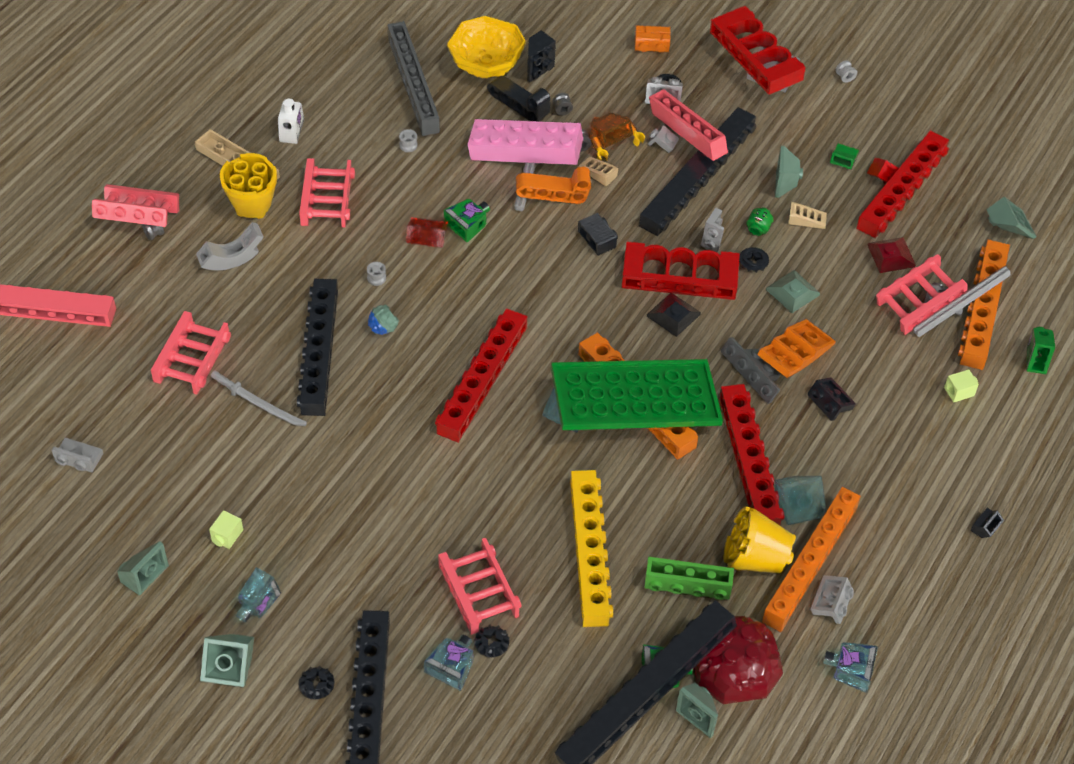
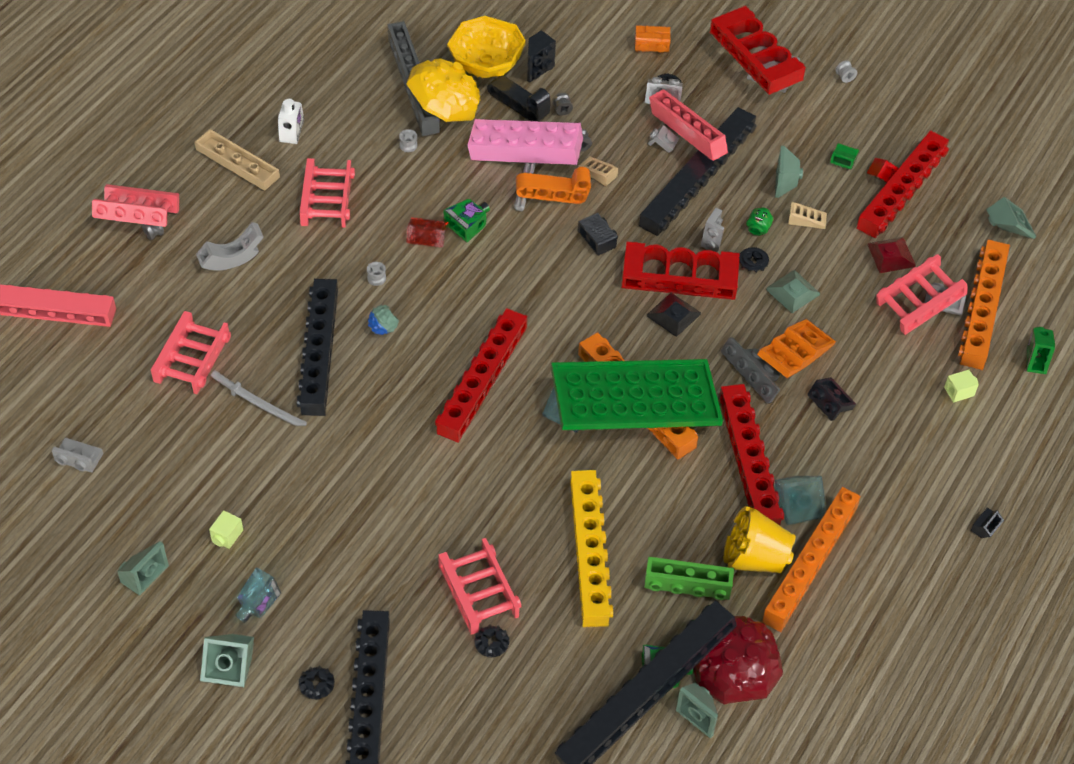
yellow cone [220,153,277,219] -> none
clear light blue torso [424,635,474,691] -> none
clear orange torso [589,113,645,161] -> none
light grey bracket [810,575,854,624] -> none
clear light blue torso [823,642,878,693] -> none
light grey axle [913,266,1011,337] -> none
none -> yellow rock [406,59,480,122]

